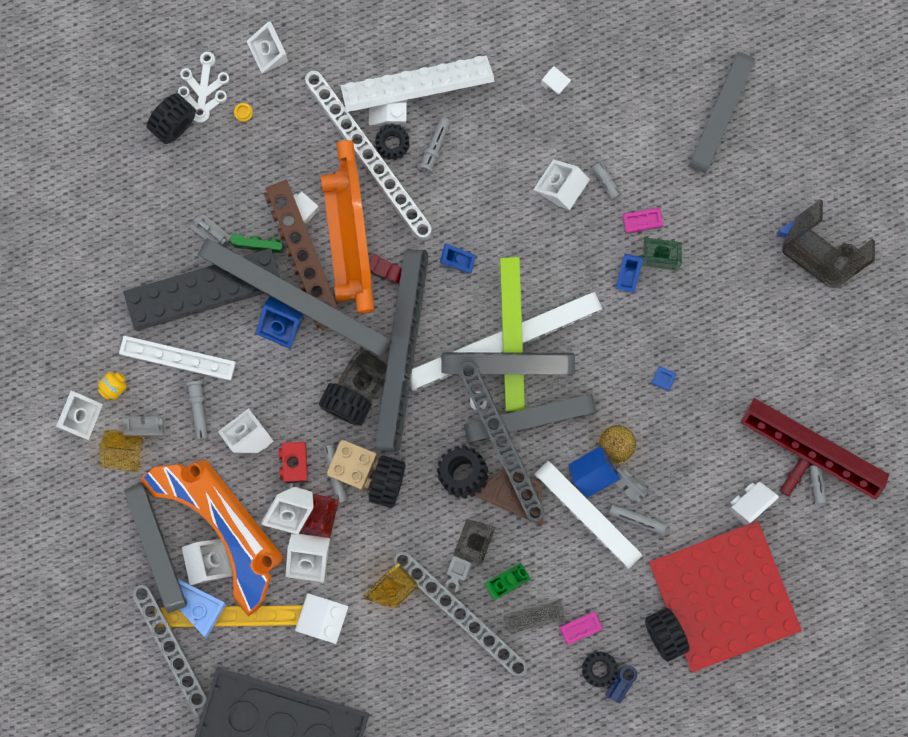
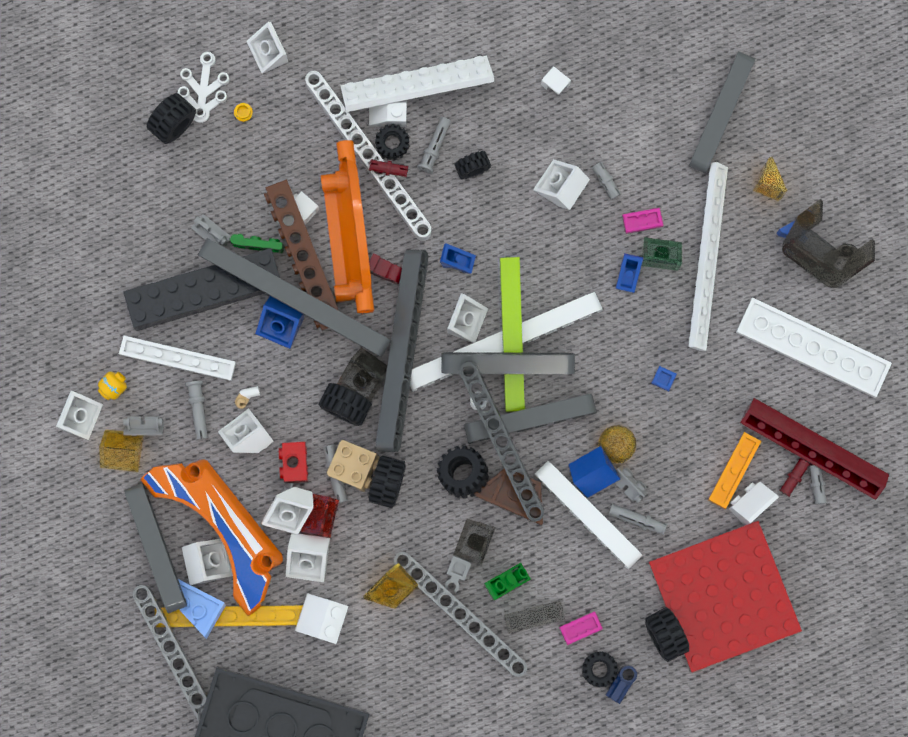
none -> arm [235,386,260,409]
none -> dark red pin [369,159,409,178]
none -> white slope [447,294,488,343]
none -> black tyre [454,151,491,180]
none -> white plate [689,162,728,351]
none -> light orange plate [708,432,761,509]
none -> white plate [736,298,892,398]
none -> clear yellow slope [753,157,787,201]

